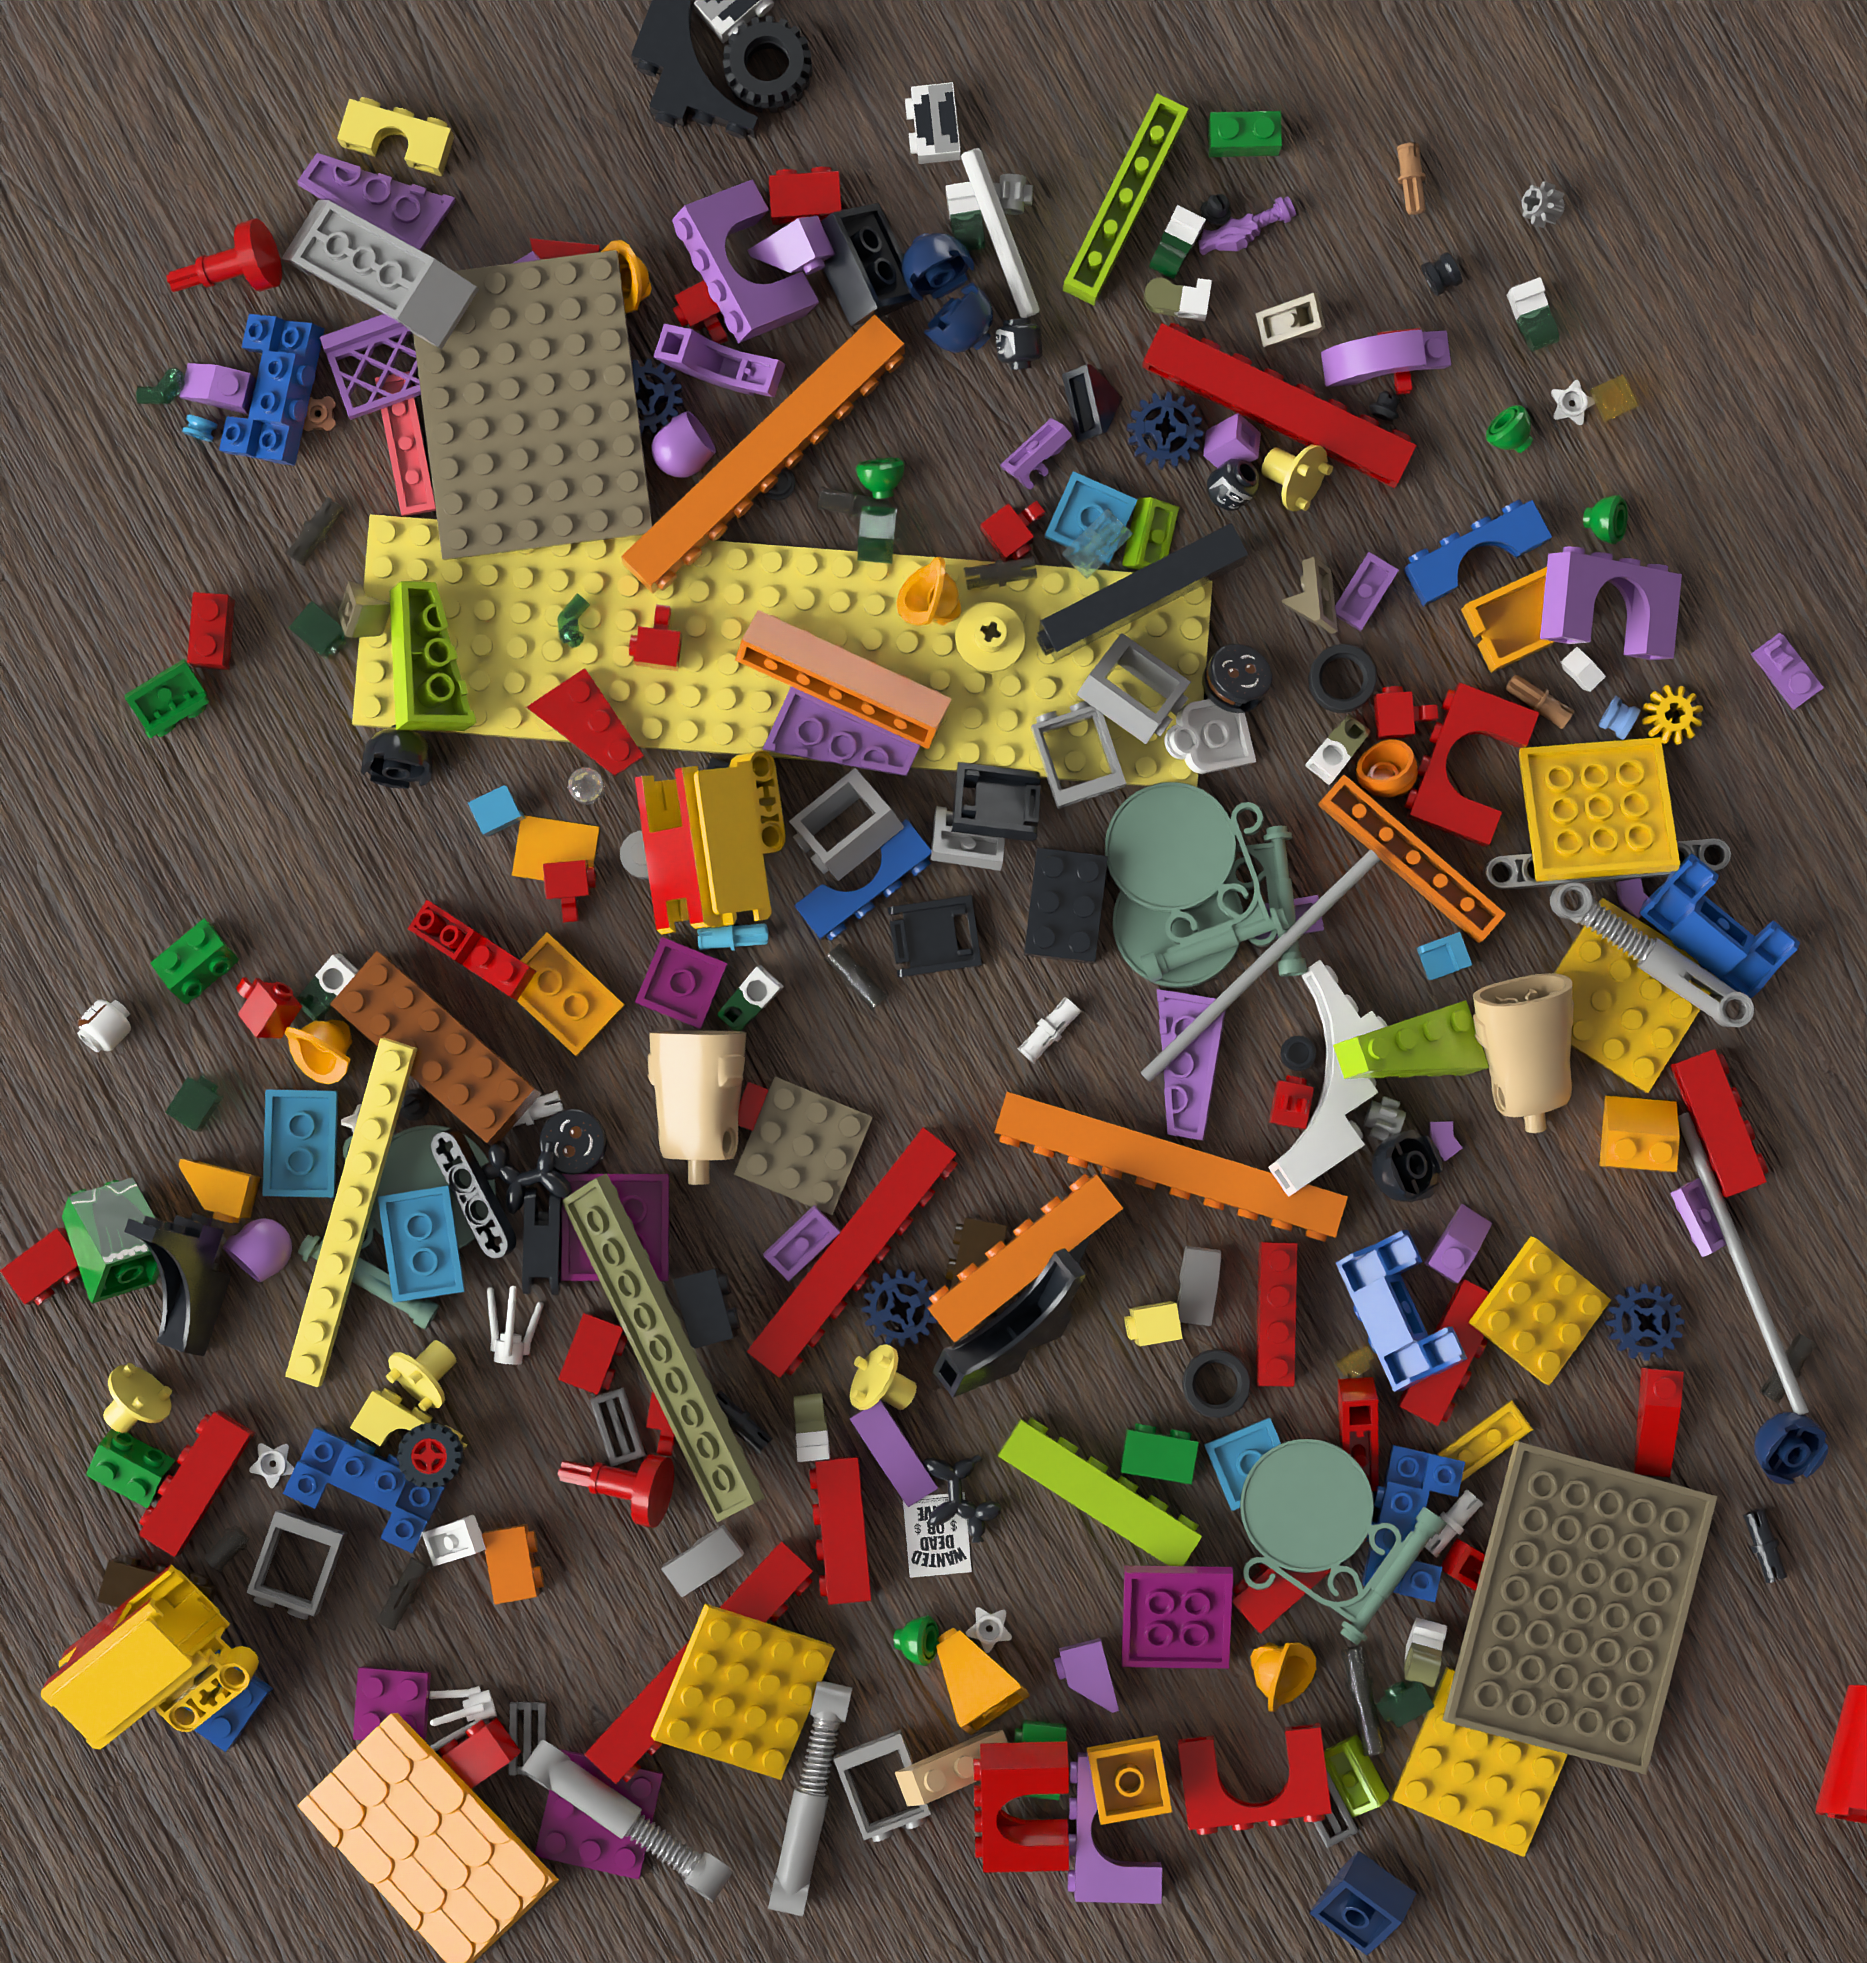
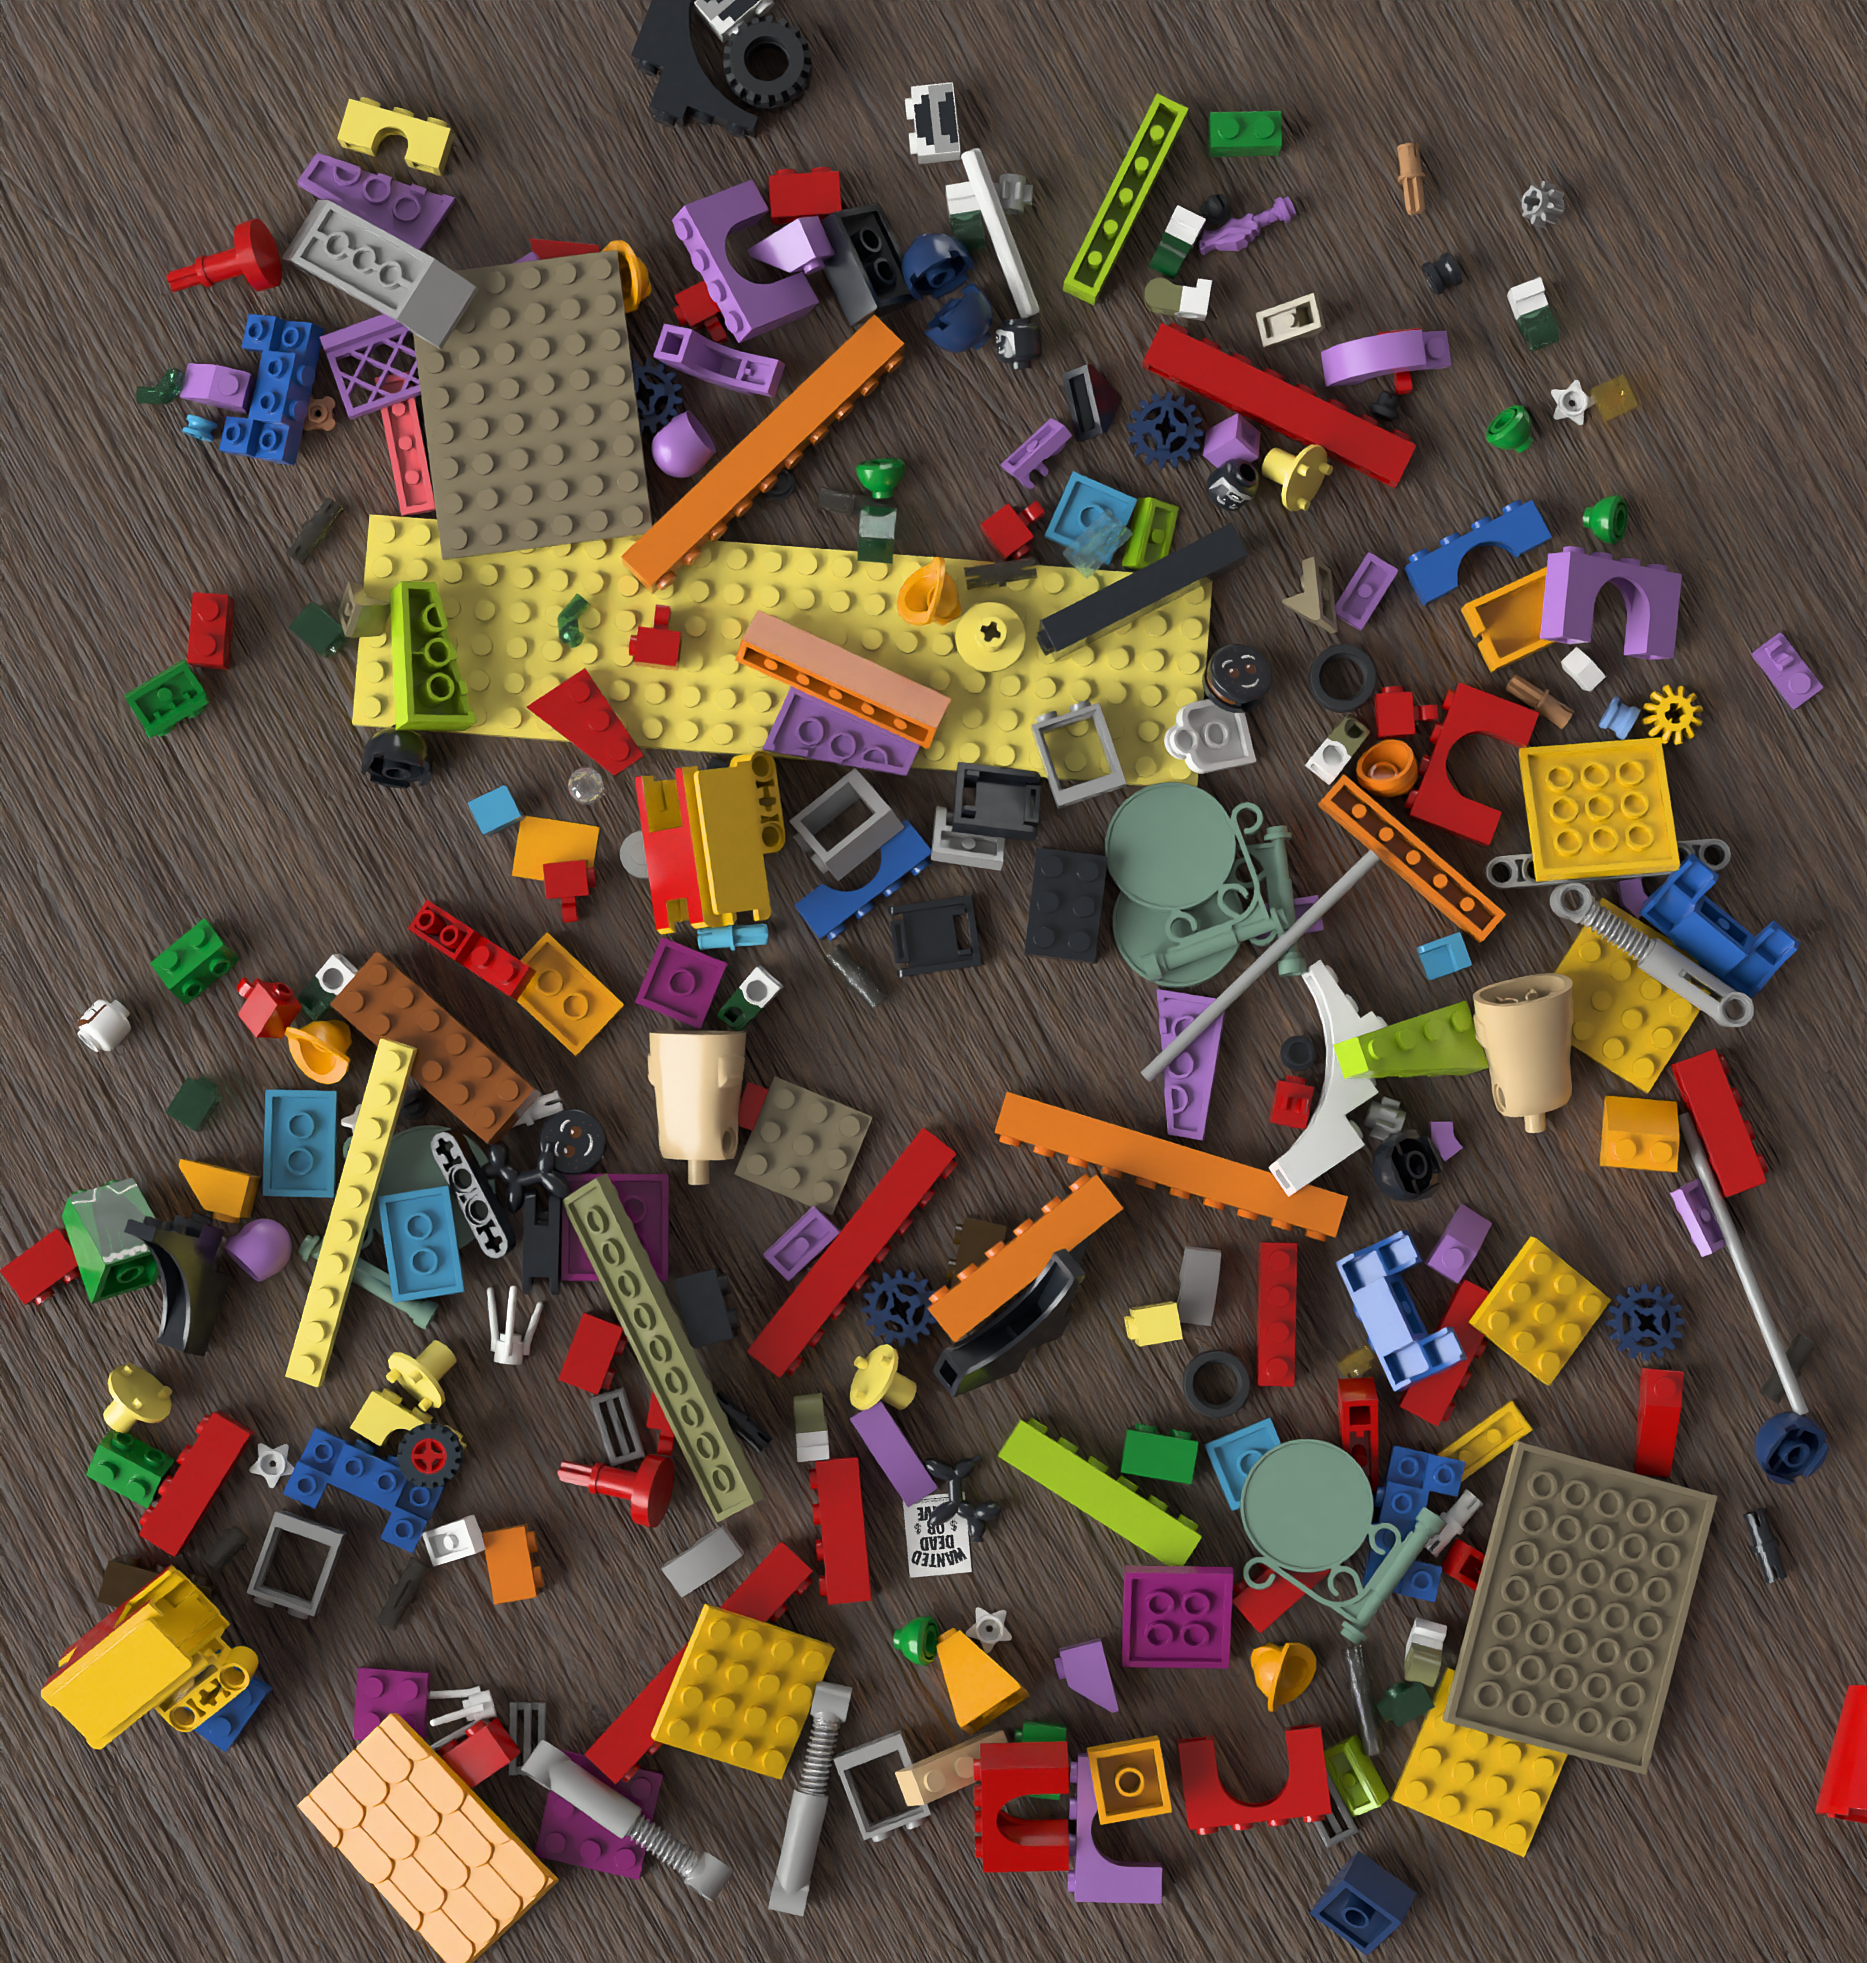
white pin [1017,997,1082,1064] -> none
light grey window [1076,633,1191,744] -> none

